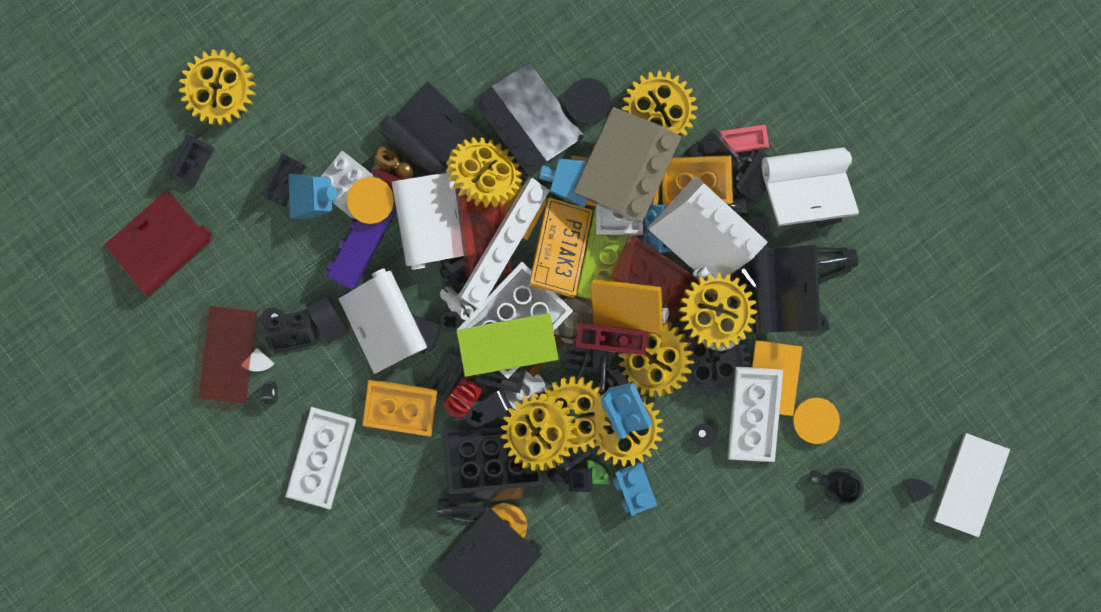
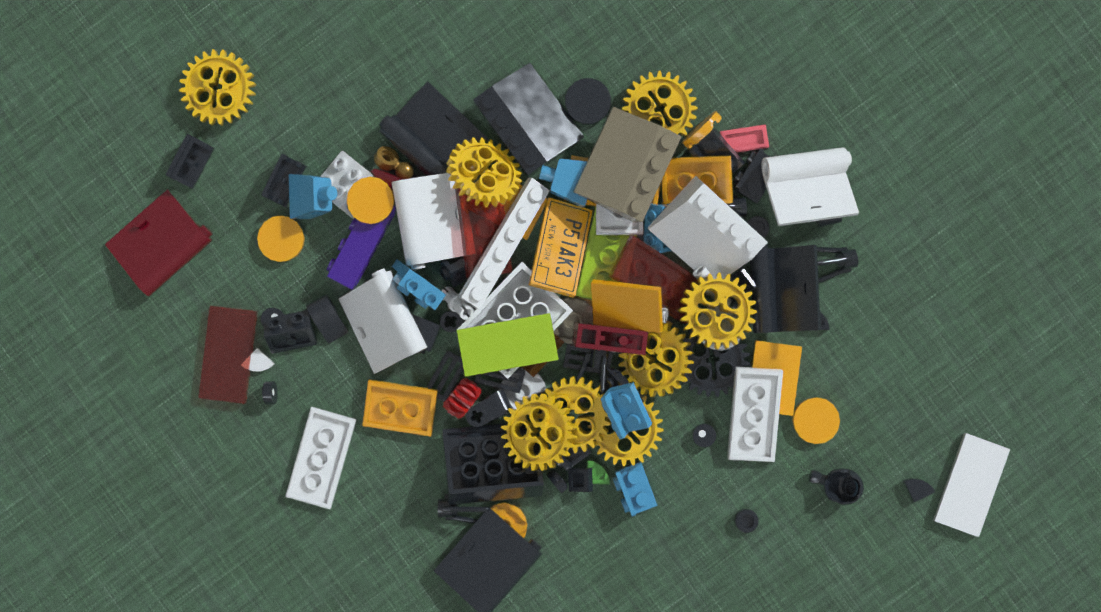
none -> light orange tile [257,216,305,262]
none -> dark azure plate [392,259,446,310]
none -> light orange tile [682,111,722,149]
none -> black tile [734,509,759,533]

